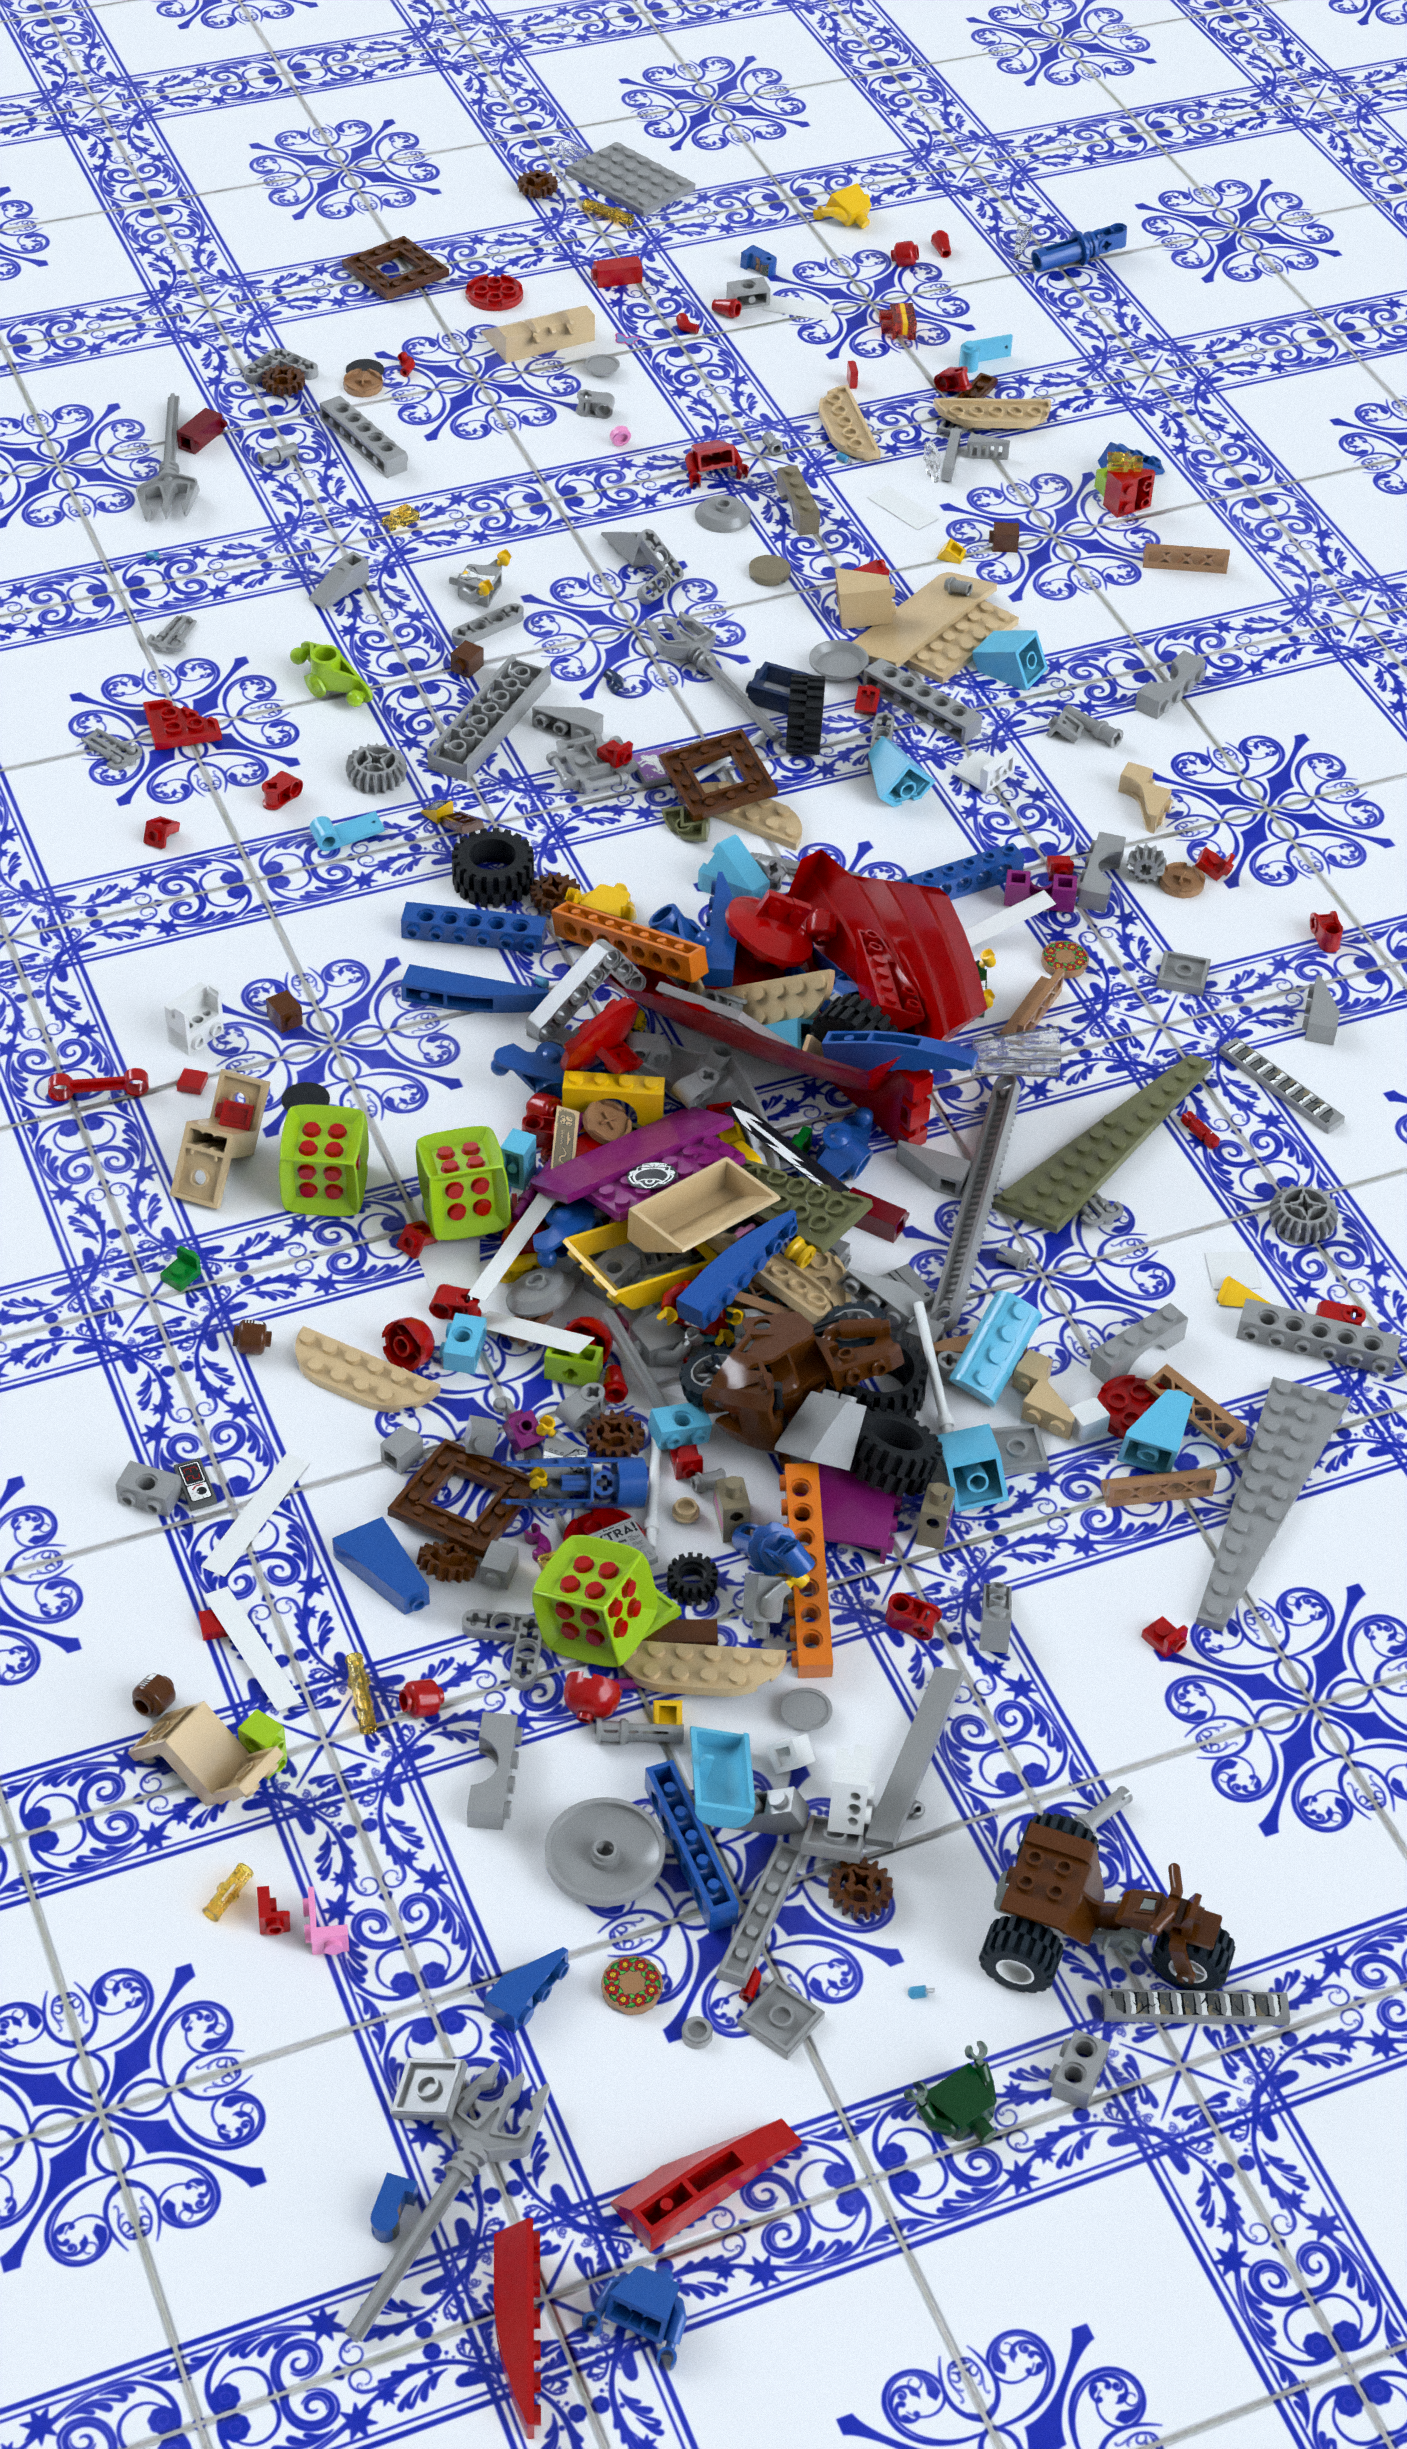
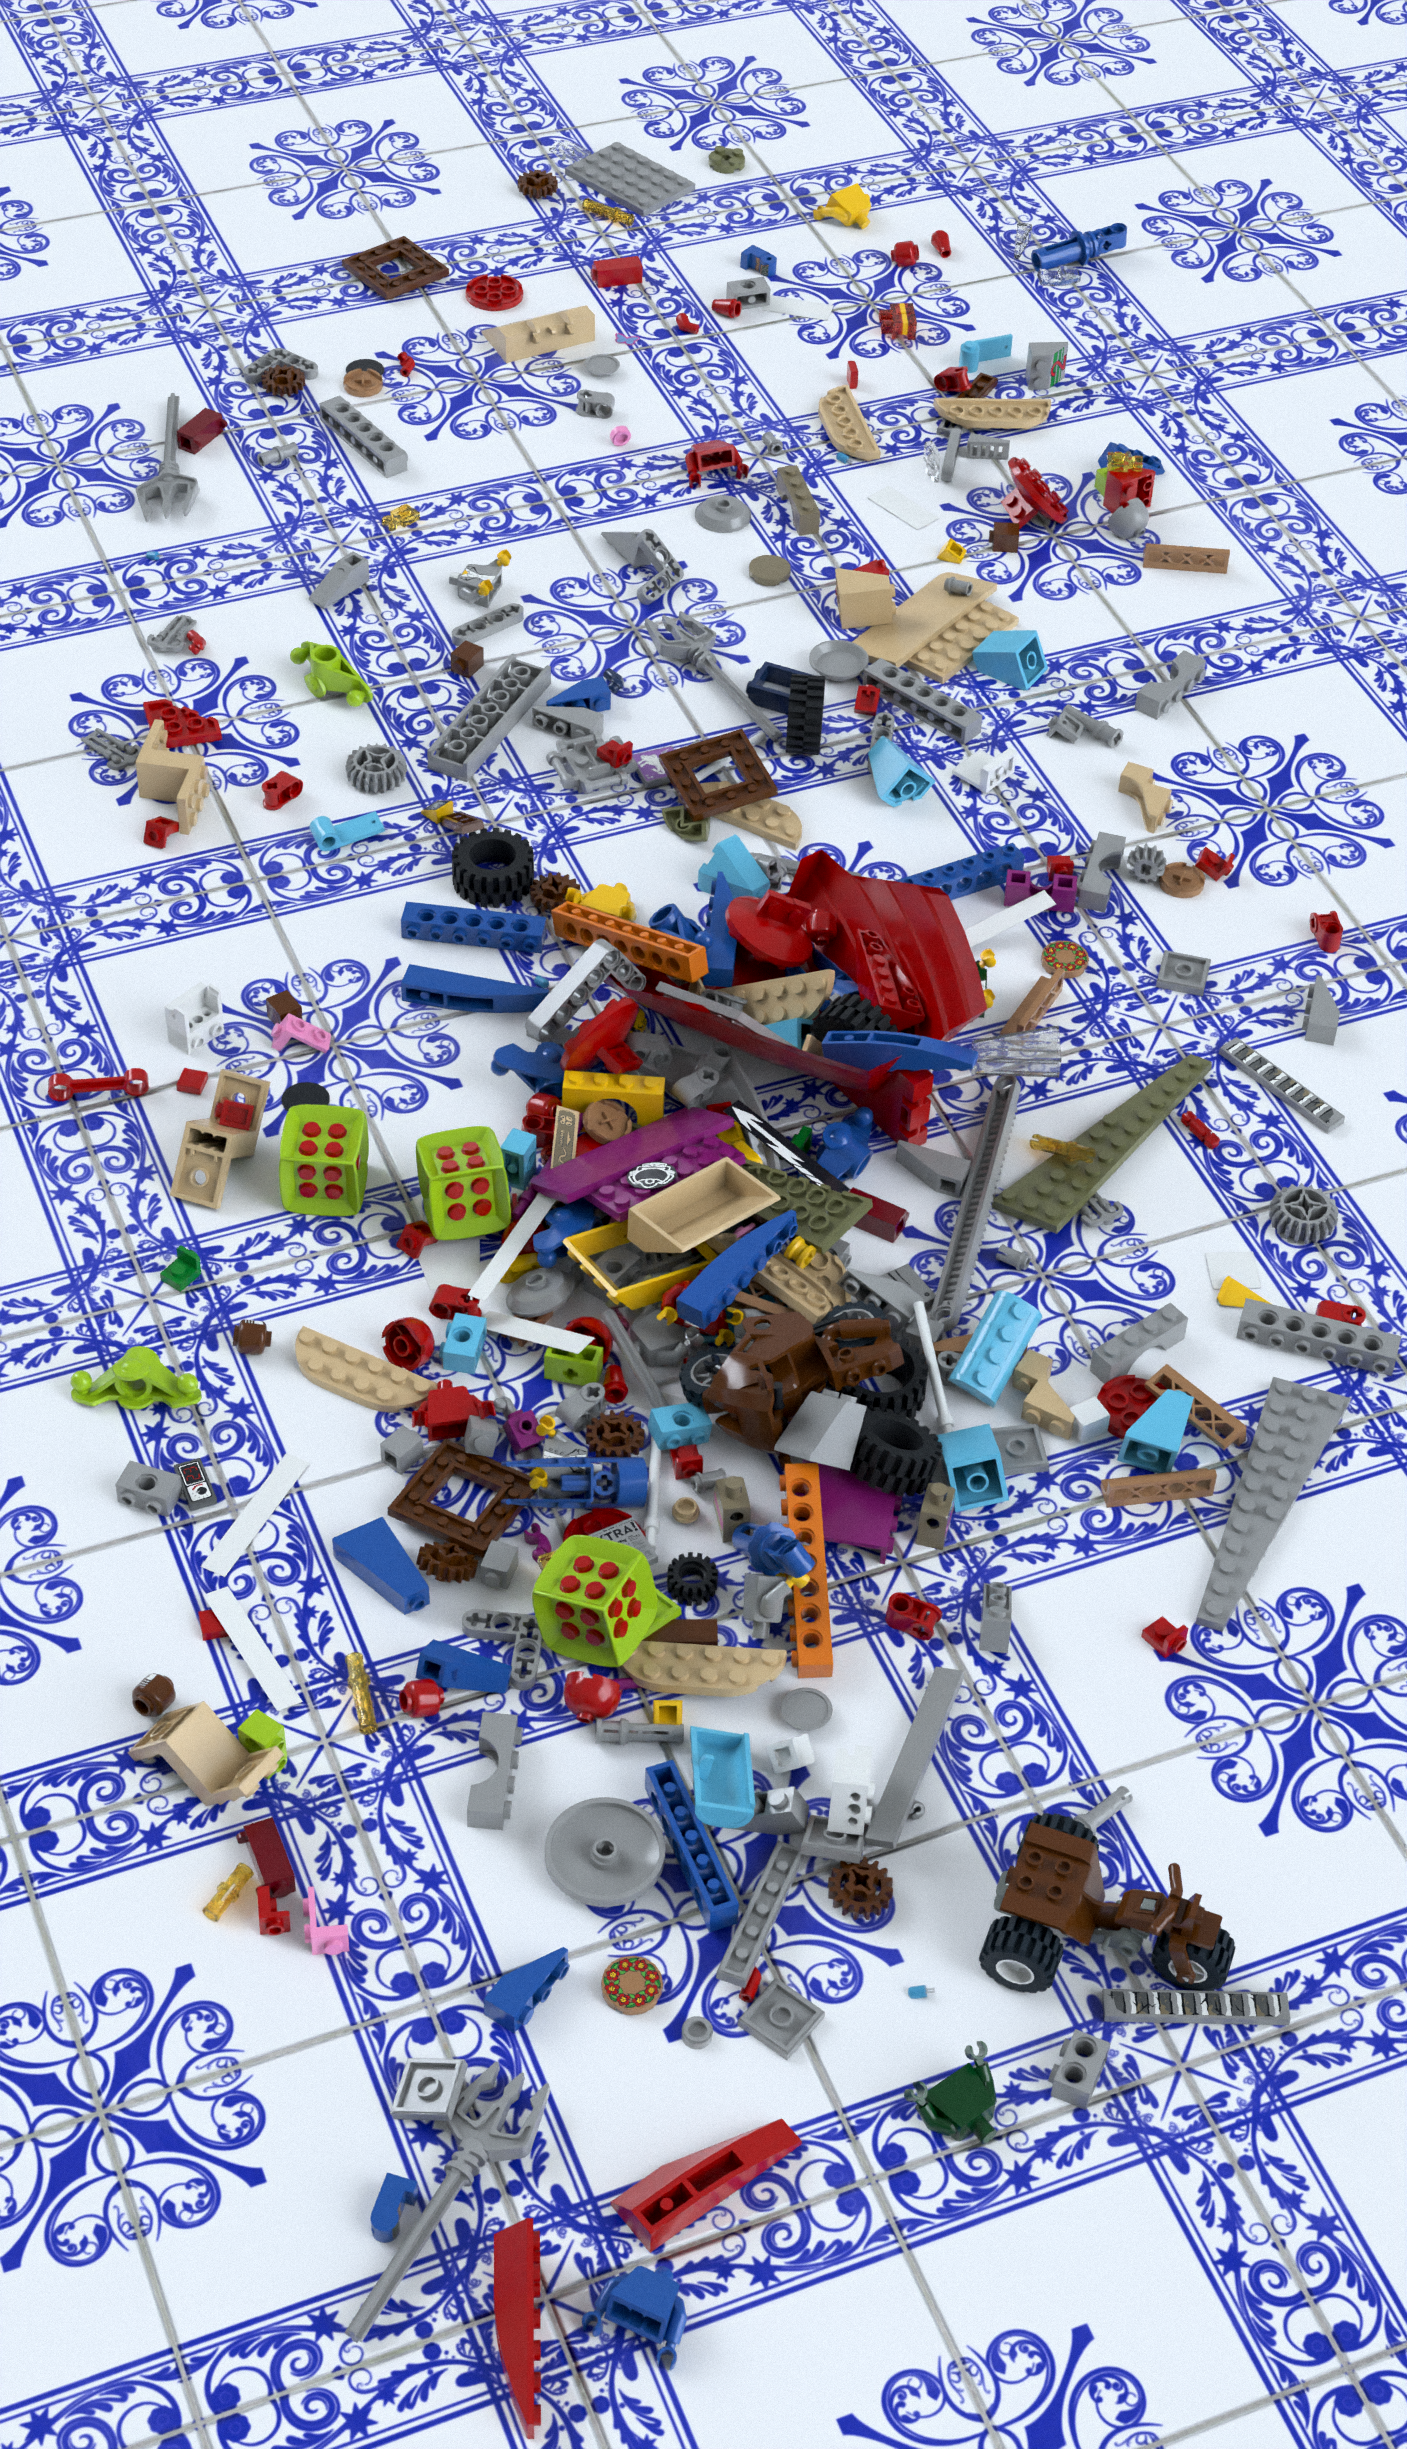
none -> lime piece [71,1346,202,1410]
none -> tan bracket [136,719,210,835]
none -> red arm [187,630,206,655]
none -> dark red brick [236,1817,296,1898]
none -> bright pink bracket [271,1013,331,1053]
none -> red torso [412,1379,496,1442]
none -> blue slope [415,1639,512,1694]
none -> blue slope [546,676,611,712]
none -> olive plate [708,146,745,174]
none -> red bracket [1001,457,1069,530]
none -> light grey slope [1025,342,1068,390]
none -> clear yellow pin [1030,1134,1096,1163]
none -> clear slope [1037,265,1081,286]
none -> light grey cylinder [1107,498,1149,539]

